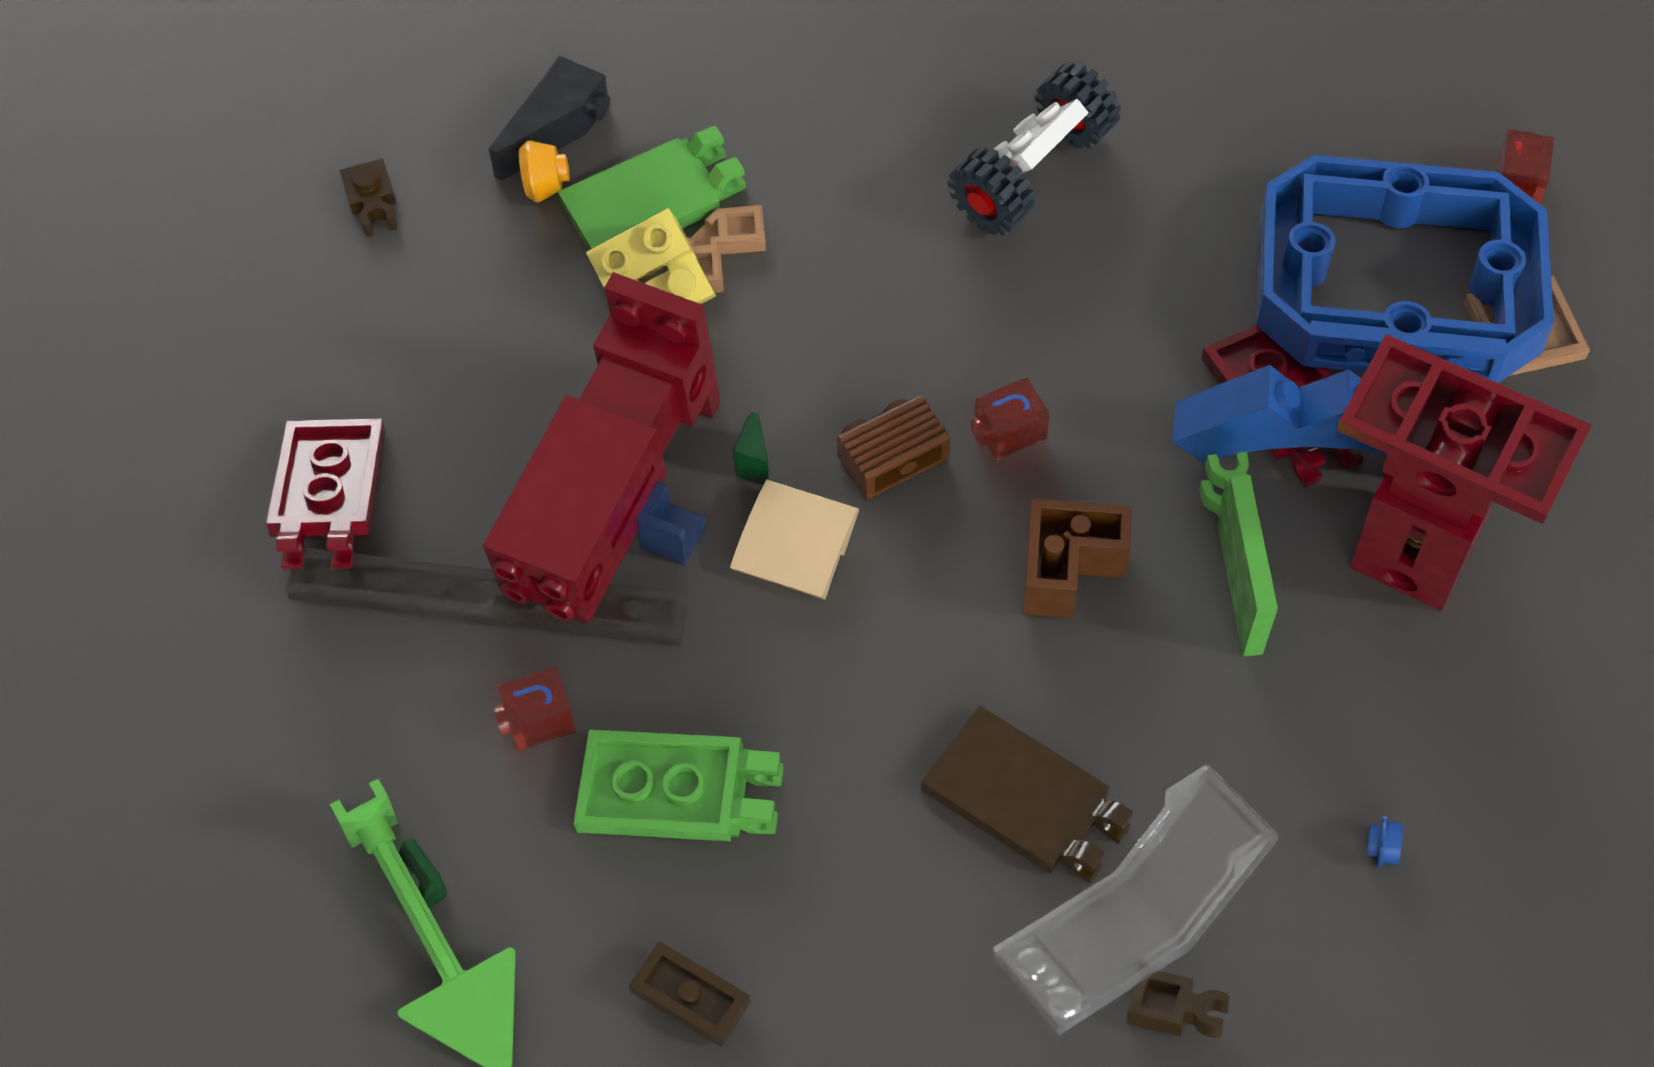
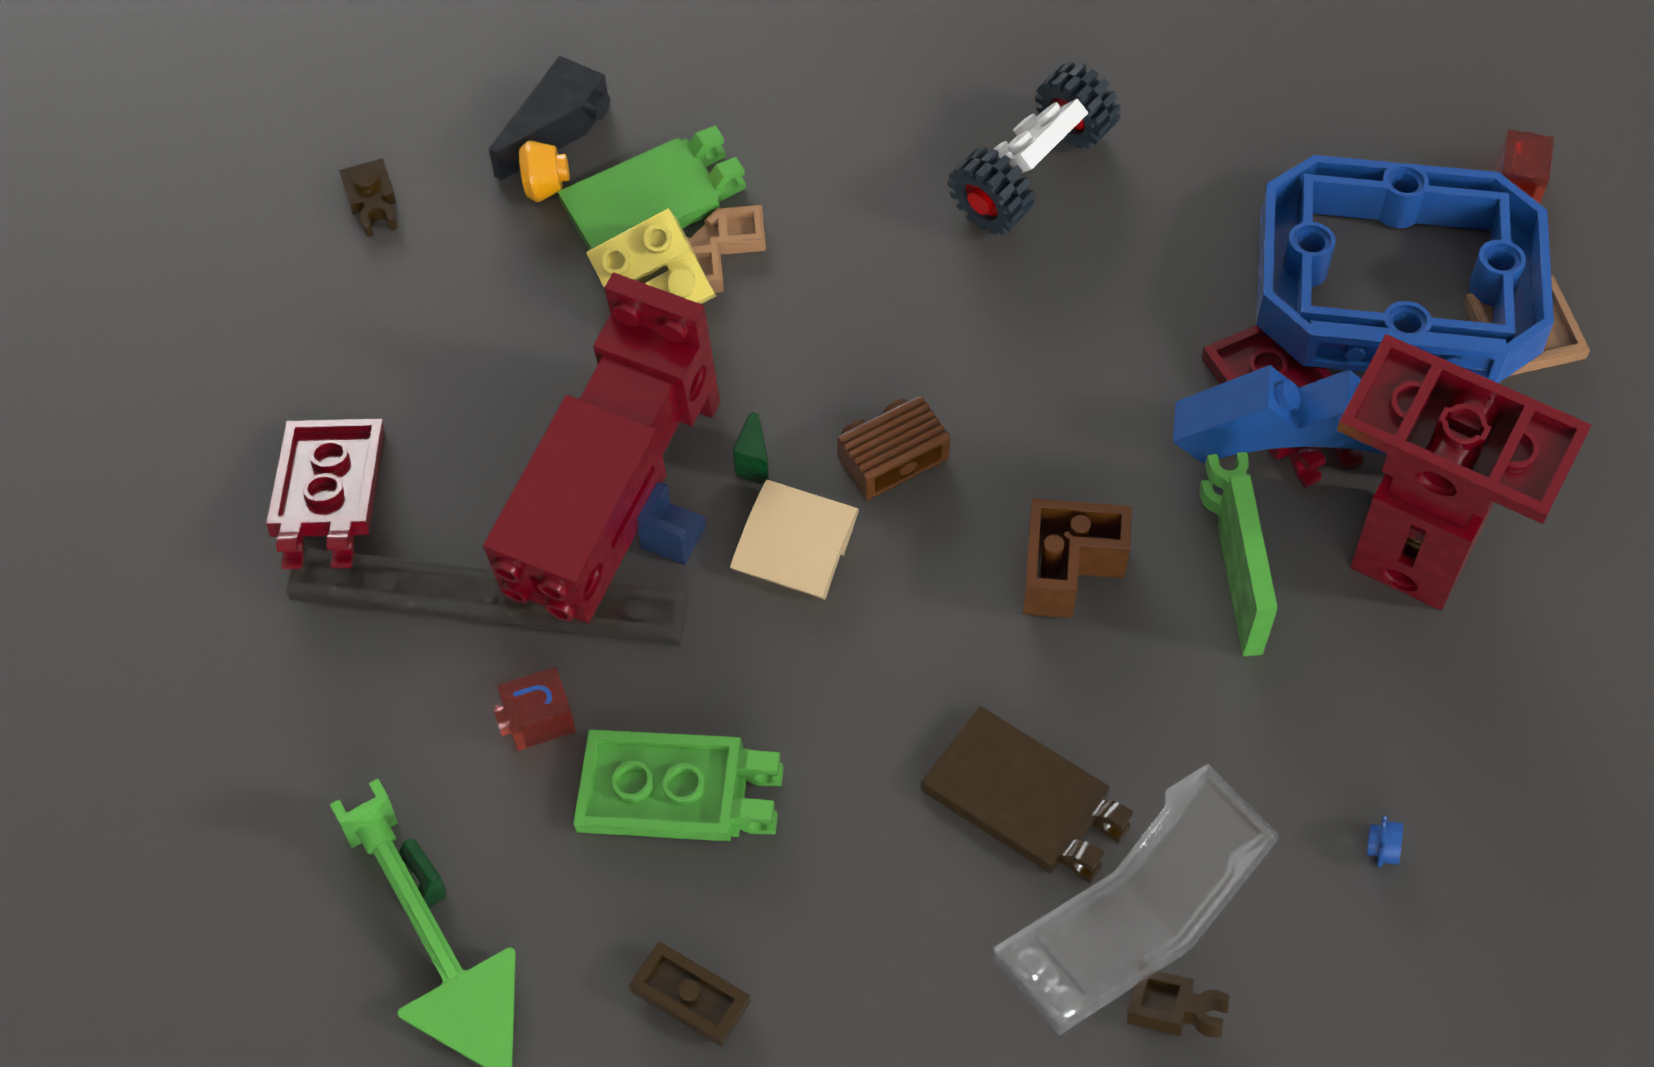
clear red brick [971,377,1050,460] -> none

